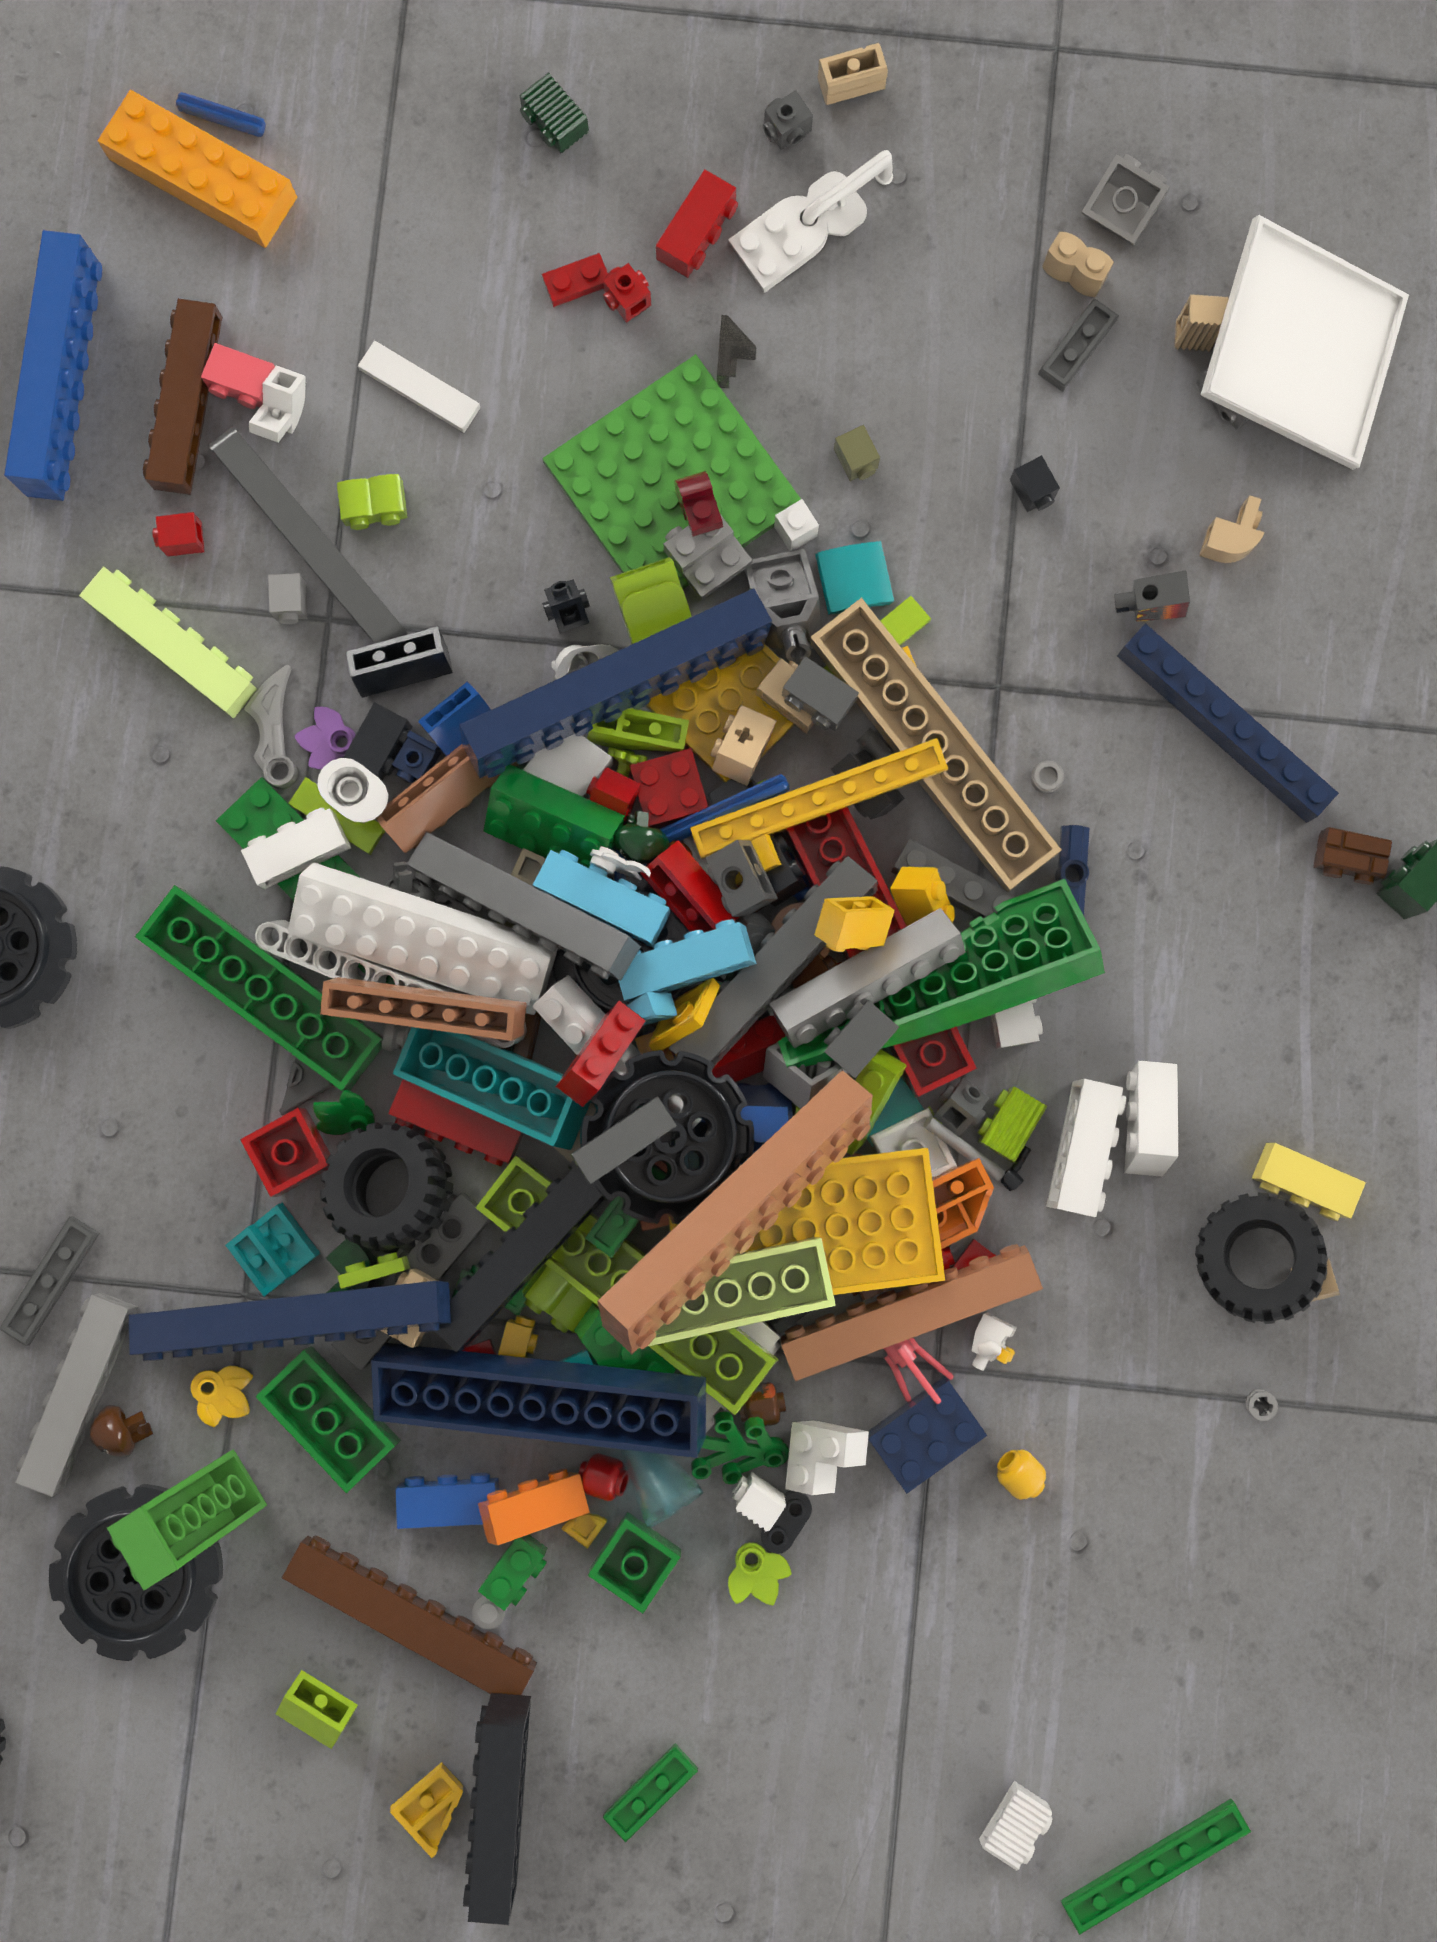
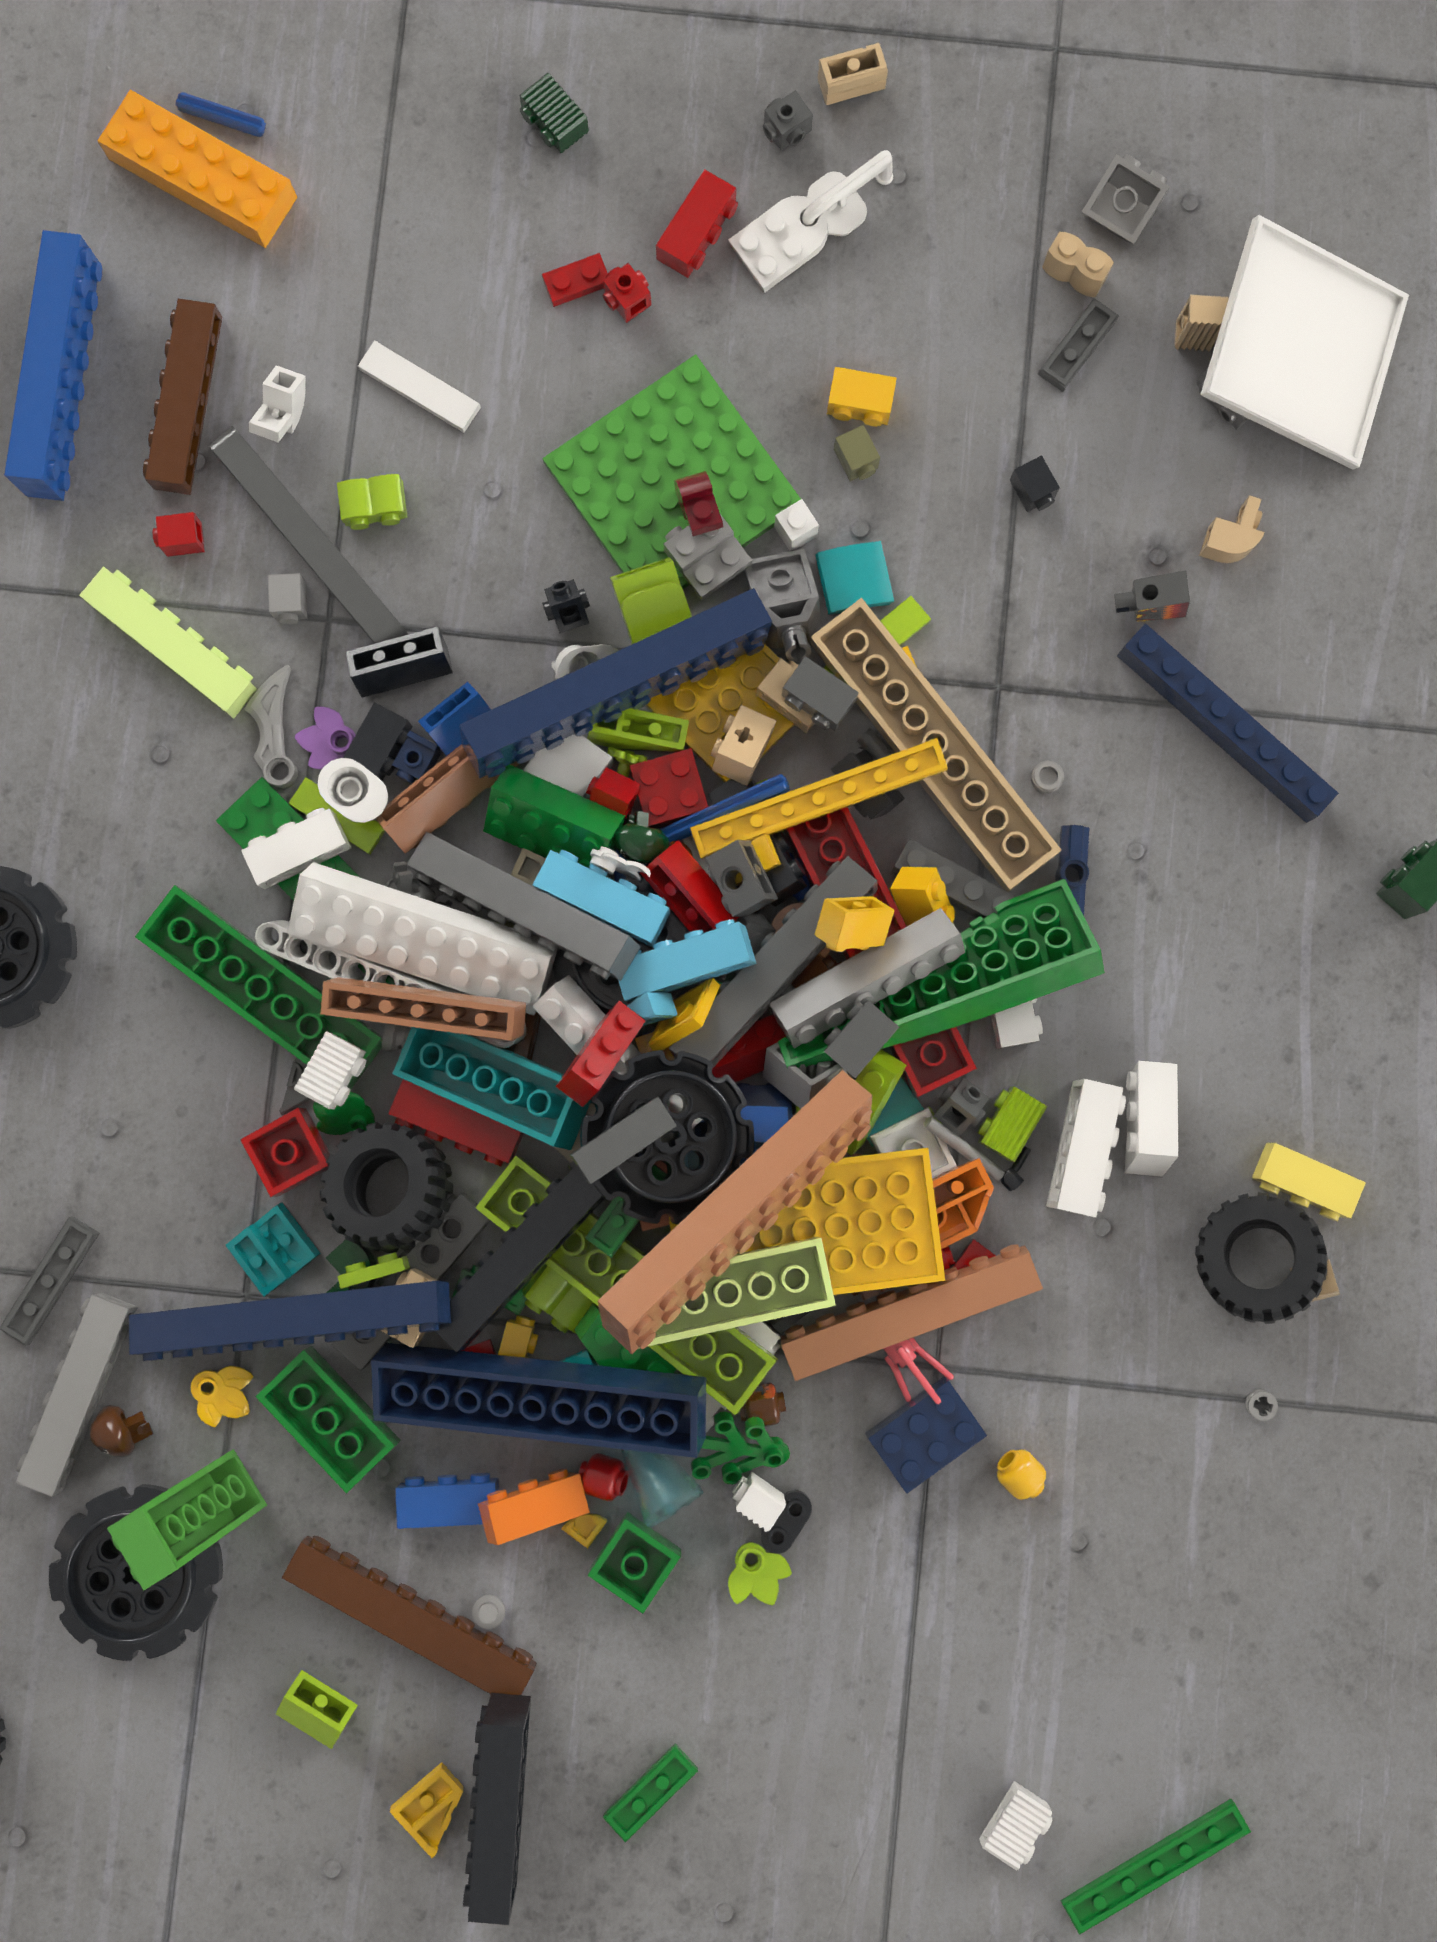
coral brick [201,343,275,409] -> none
green brick [478,1534,548,1611] -> none
clear smoke slope [717,315,757,388] -> none
white brick [785,1420,869,1495] -> none
white piece [972,1312,1017,1371] -> none
reddish brown brick [1313,827,1392,885] -> none
none -> white brick [294,1031,367,1109]
none -> yellow brick [827,367,897,426]

